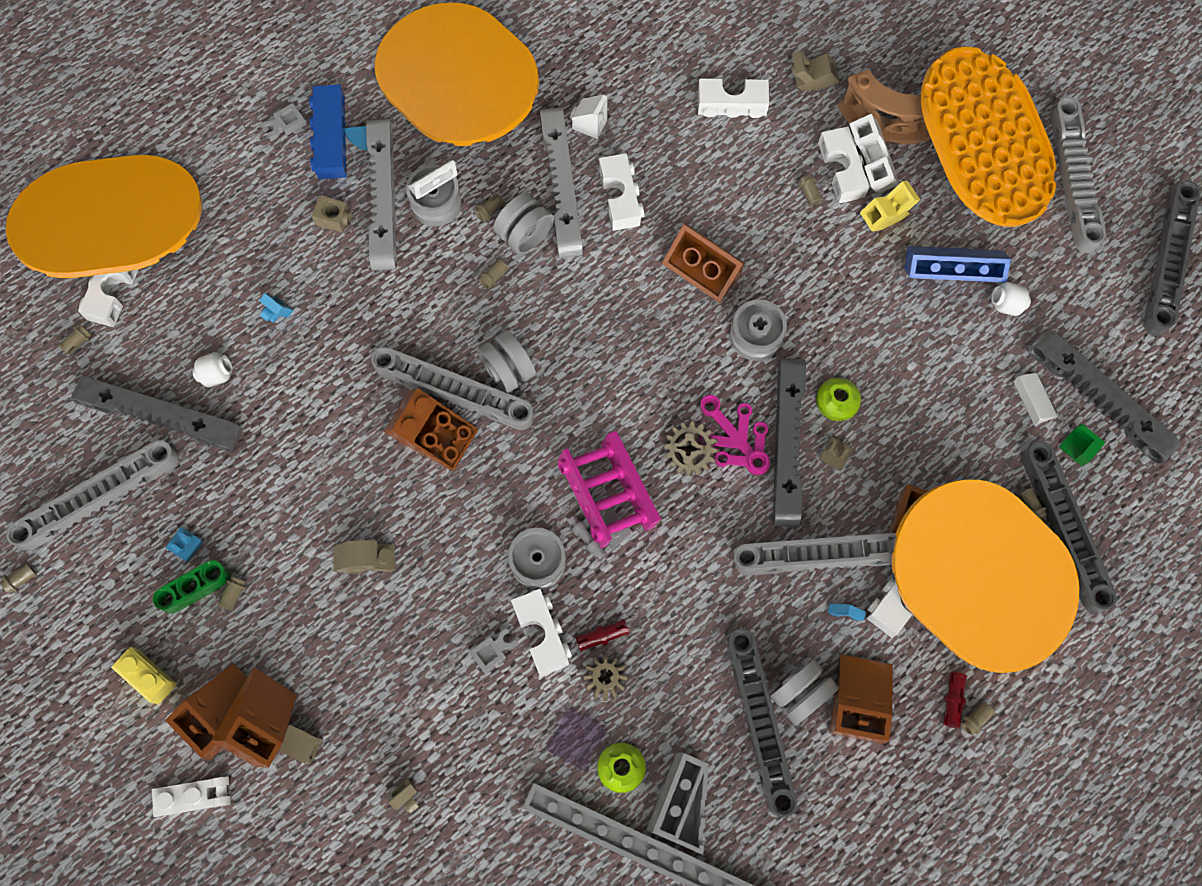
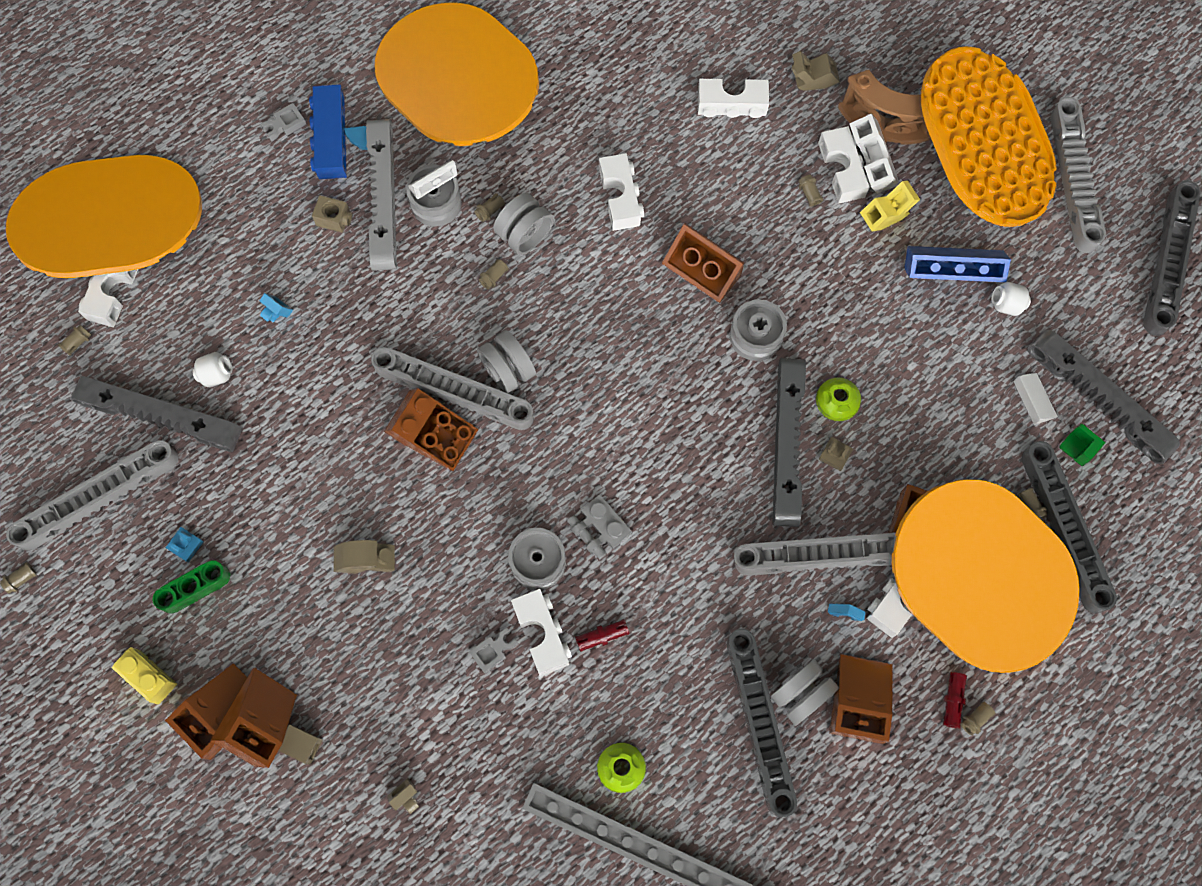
white plate [152,776,231,817] -> none
dark tan pin [217,576,246,611] -> none
light grey gear [539,107,583,258] -> none
clear purple piece [547,708,607,771] -> none
dark pink fence [558,431,661,549] -> none
white slope [570,95,607,139] -> none
dark tan gear [583,655,628,701] -> none
light grey wedge [646,753,709,854] -> none
dark tan gear [664,421,720,476] -> none
dark pink plant [700,395,770,475] -> none

